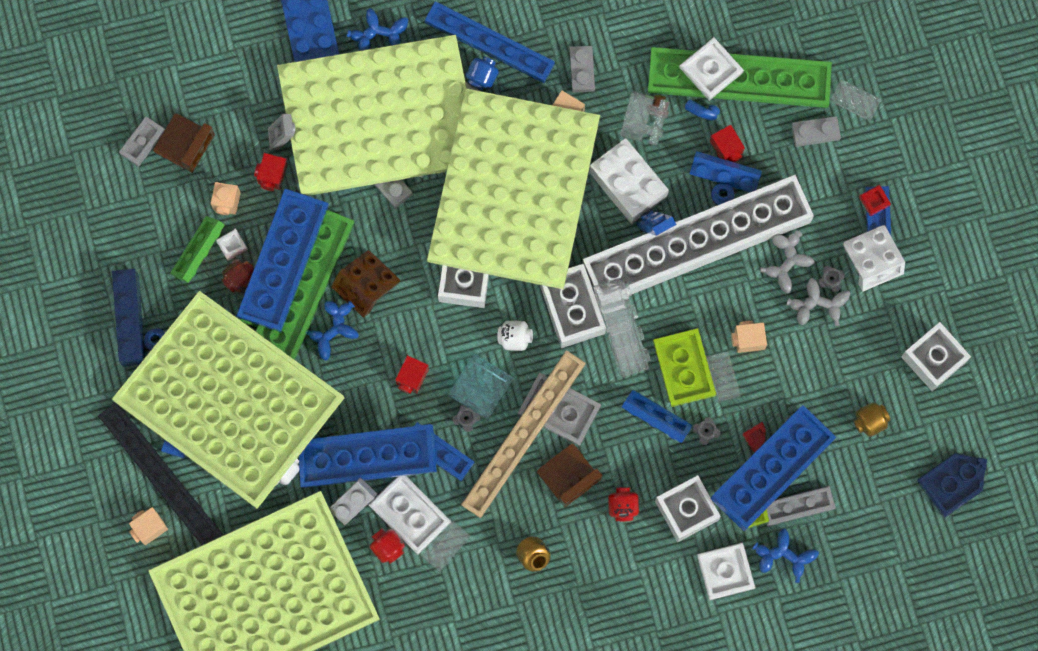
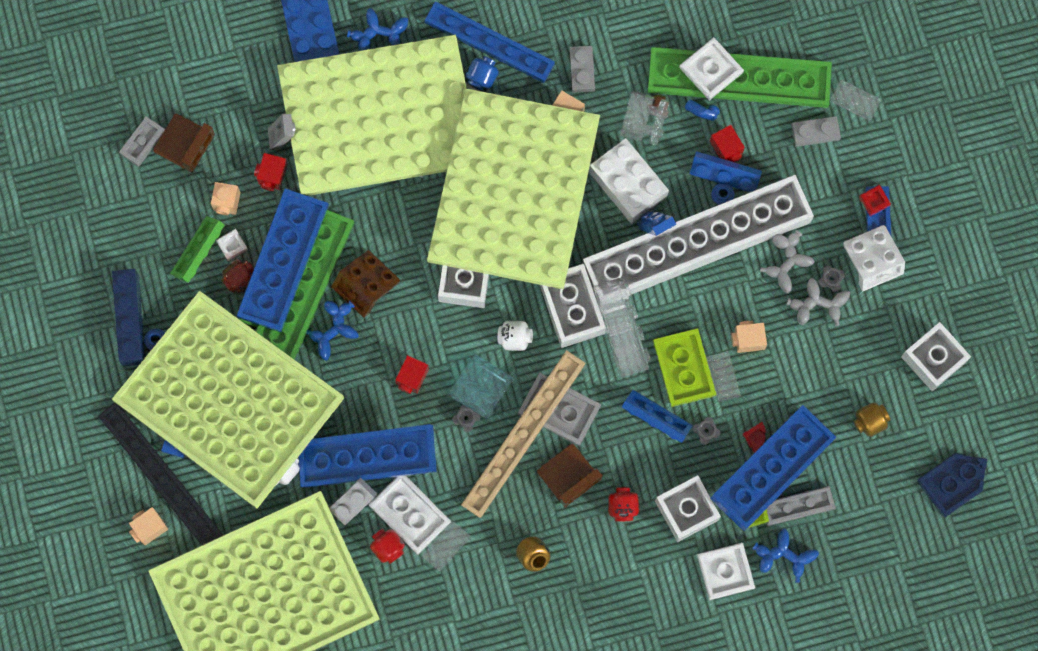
light grey plate [374,180,413,209] -> none
blue plate [415,422,475,482] -> none

